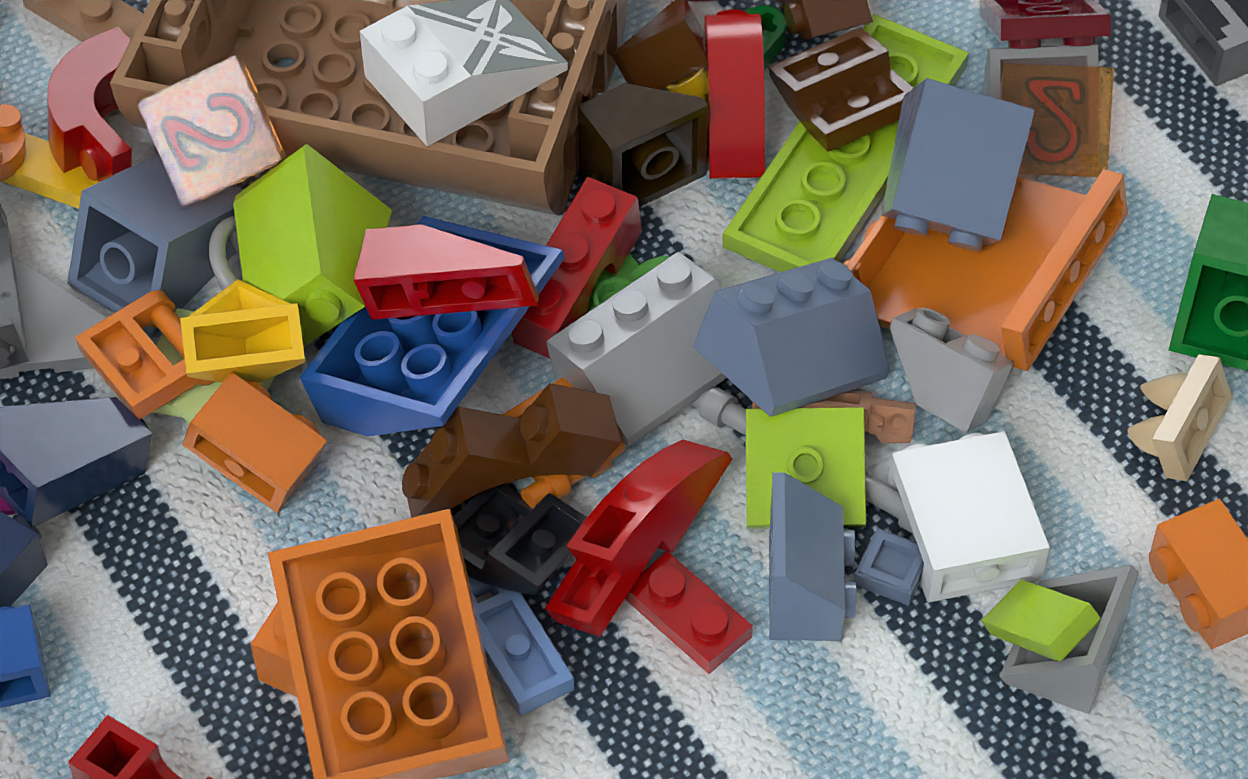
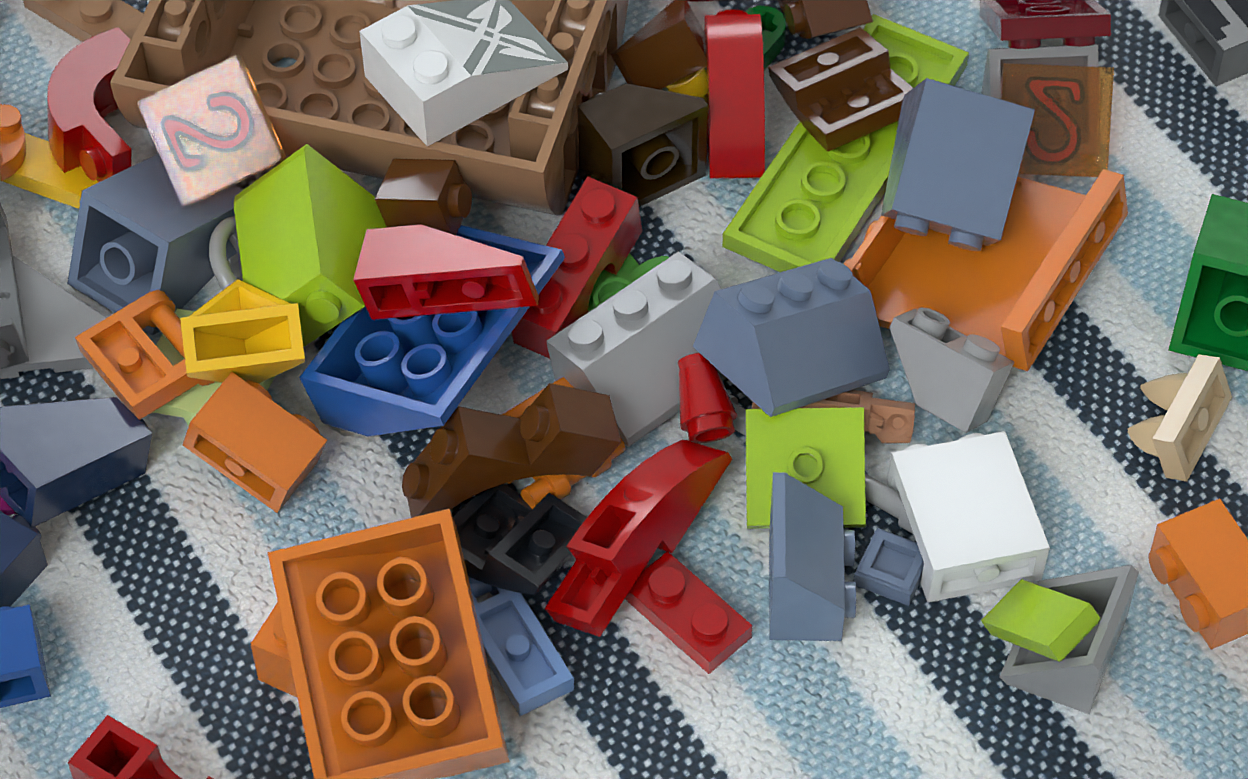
none -> reddish brown brick [375,159,472,235]
none -> red cone [678,353,738,444]

